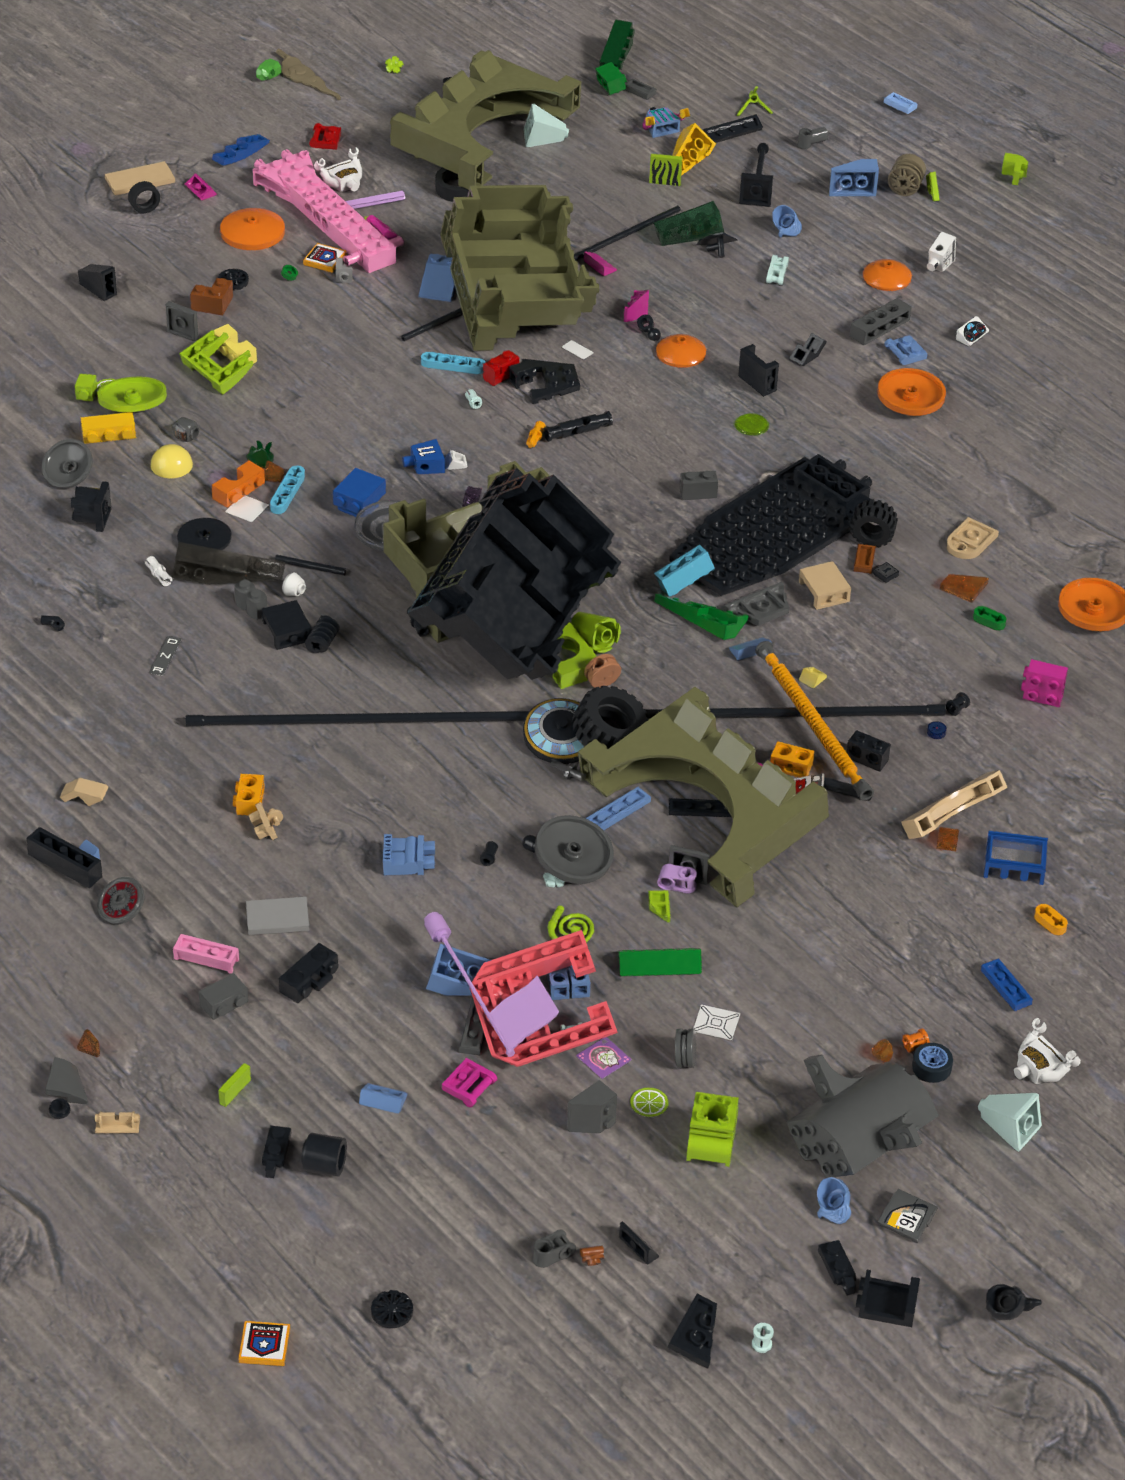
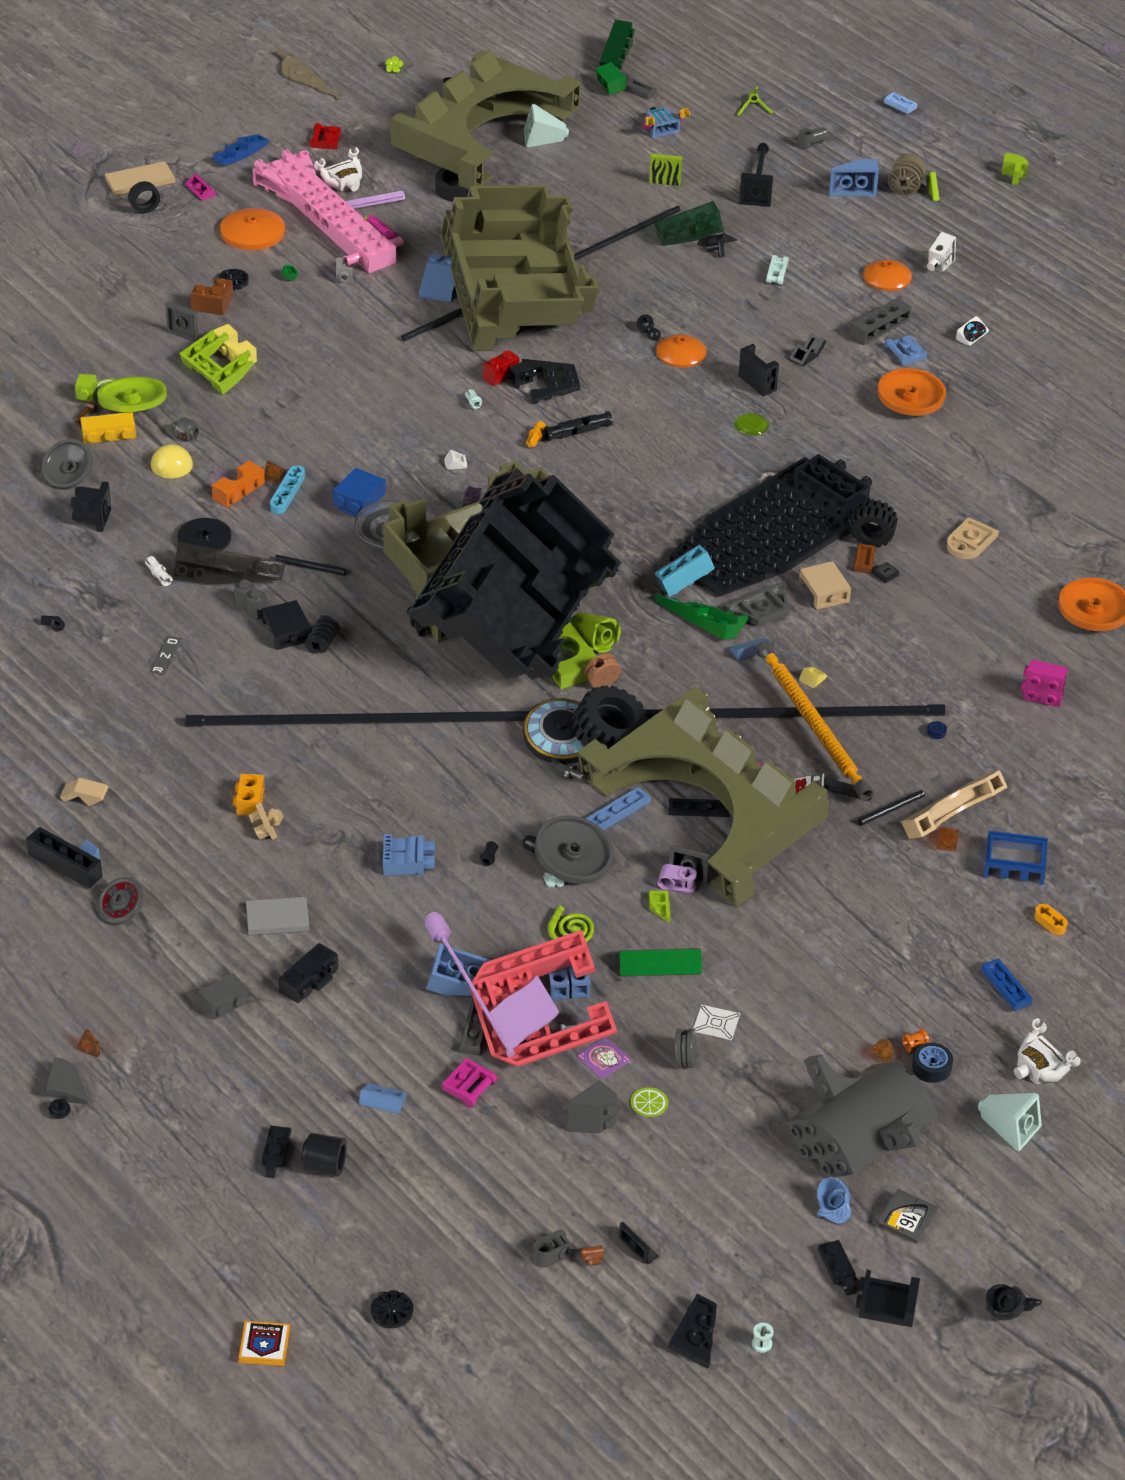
black slope [78,264,117,301] -> none
tan hinge [95,1111,140,1133] -> none
bright pink container [173,934,239,974] -> none
lime tile [219,1063,251,1107] -> none
white sticker [225,495,269,522] -> none
dark green piece [246,440,274,468] -> none
bright green rock [256,59,281,81] -> none
white cone [282,572,306,596] -> none
tile [303,243,347,273] -> none
blue torso [402,439,445,474] -> none
medium azure beam [421,352,486,374] -> none
white sticker [562,340,594,359] -> none
dark pink slope [584,252,617,276] -> none
dark pink slope [624,290,649,322] -> none
yellow wedge [672,123,716,176] -> none
dark grey brick [680,471,718,500] -> none
lime piece [686,1092,739,1167] -> none
black hinge [703,114,763,143] -> none
light orange brick [770,741,814,778] -> none
medium blue hair [772,205,802,237] -> none
black brick [847,730,891,772] -> none
clear orange wing [940,574,989,602] -> none
black bush [945,692,970,716] -> none
green beam [973,606,1007,631] -> none
none -> reddish brown piece [75,401,98,427]
none -> black bar [858,790,925,826]

